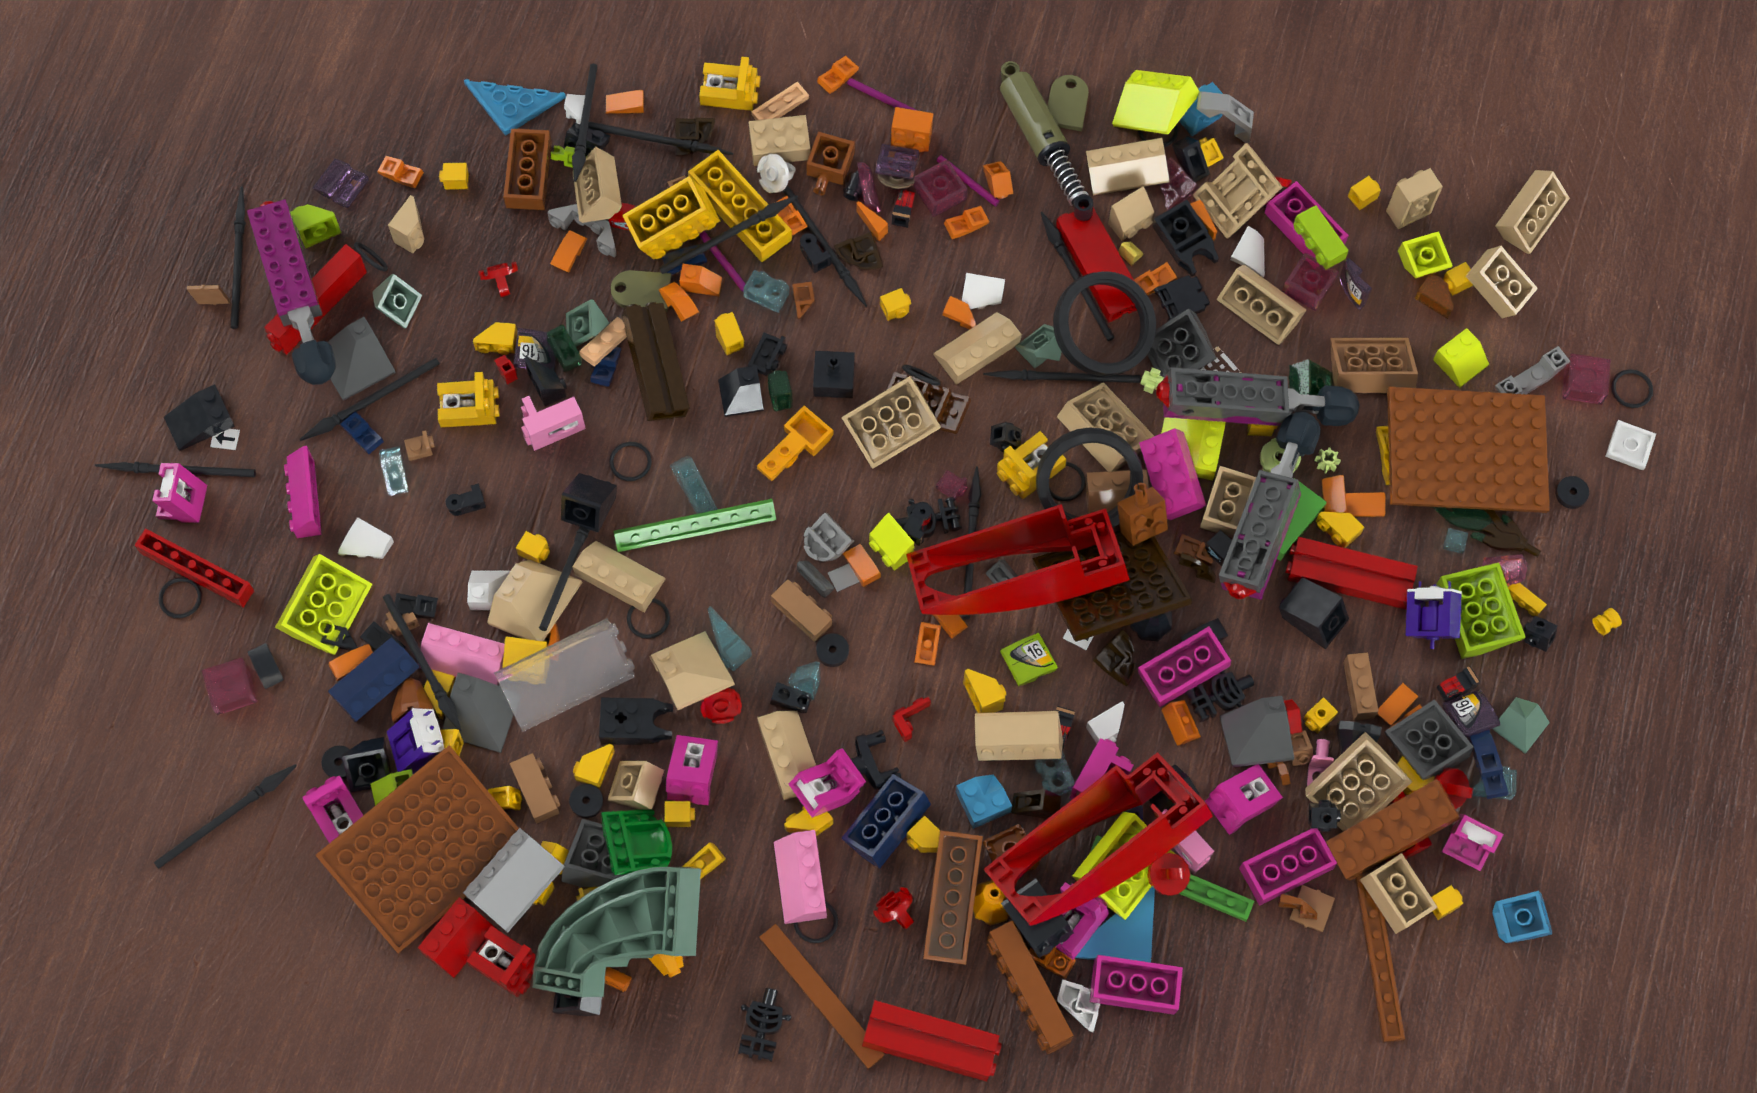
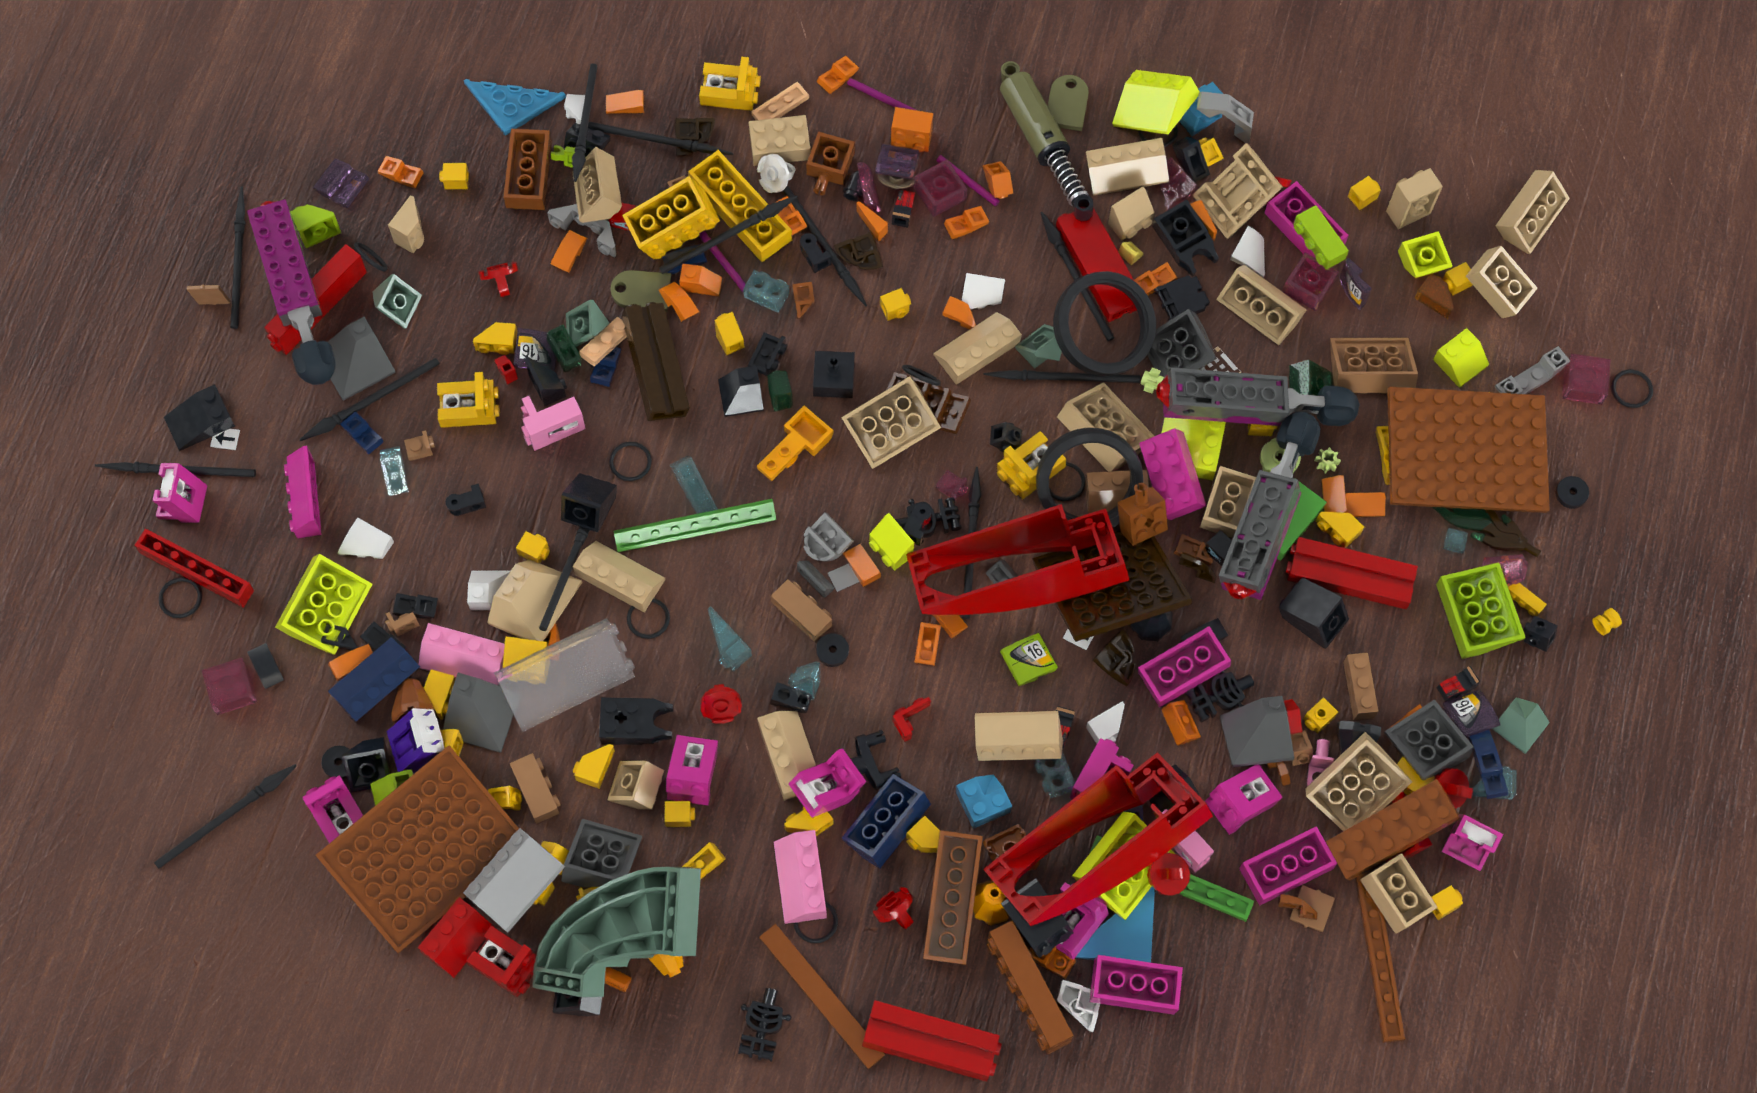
black piece [383,594,462,732] -> none
black piece [569,784,603,818] -> none
green slope [601,809,672,875] -> none
tan slope [649,631,735,710] -> none
yellow slope [963,669,1006,713] -> none
dark brown slope [1011,789,1061,818] -> none
black brick [1308,800,1341,832] -> none
orange slope [1377,683,1419,726] -> none
dark purple piece [1406,581,1462,649] -> none
dark azure slope [1492,891,1552,943] -> none
white tile [1605,420,1656,470] -> none

